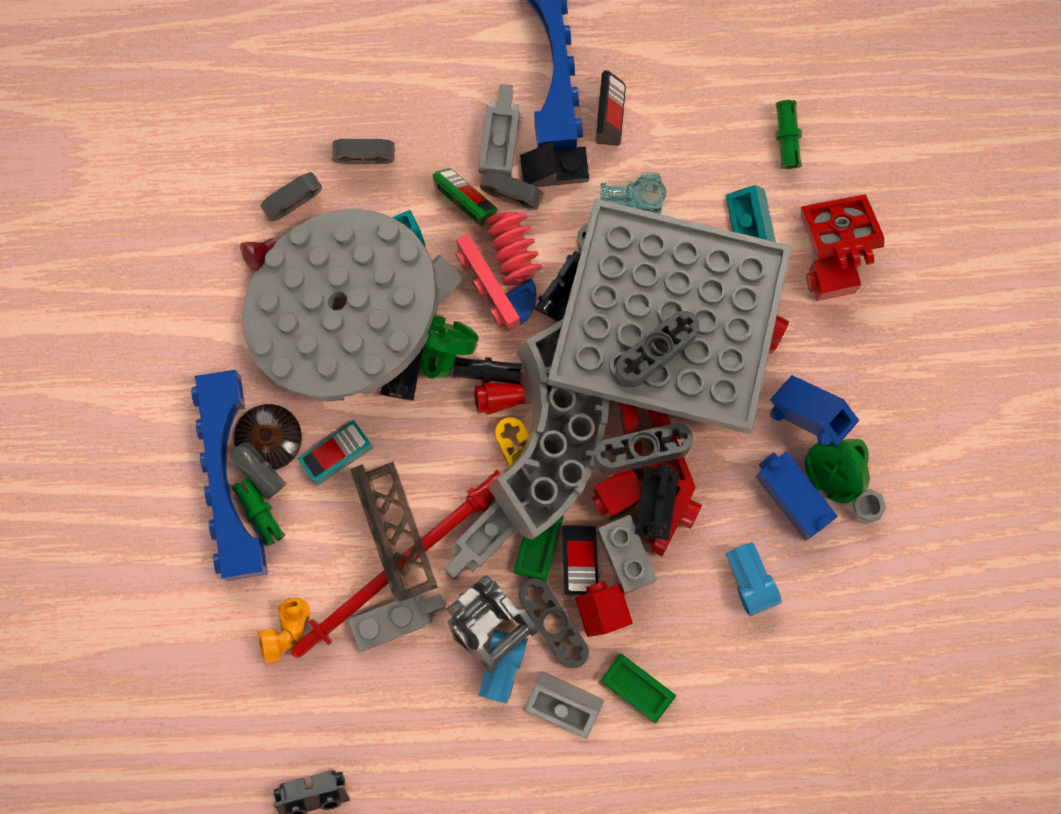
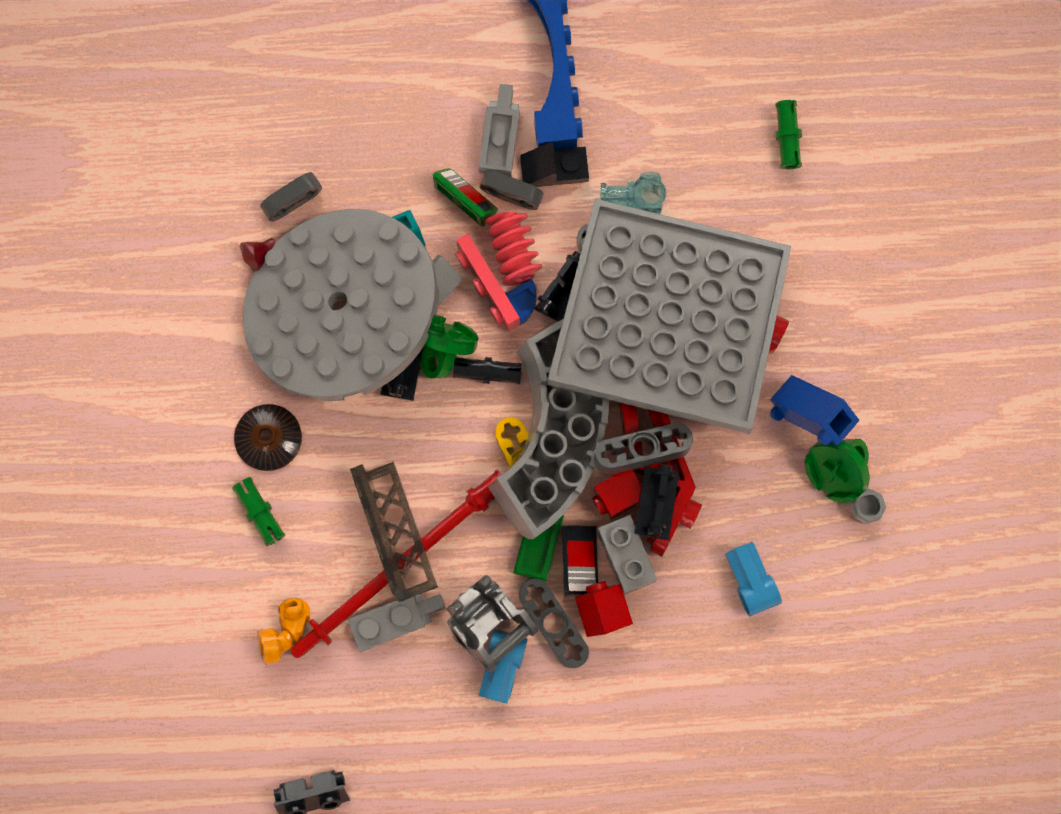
blue arch [191,369,268,581] -> none
dark grey bar [231,442,287,500] -> none
slope [298,420,373,486] -> none
dark grey beam [332,139,395,164] -> none
light grey hinge [444,501,517,580] -> none
red cone [474,382,525,416] -> none
light grey slope [524,671,604,739] -> none
slope [595,70,626,146] -> none
green tile [600,653,677,724] -> none
dark grey beam [615,311,700,387] -> none
teal slope [726,185,776,242] -> none
blue brick [755,451,838,541] -> none
red piece [801,194,885,270] -> none
red brick [806,257,861,301] -> none

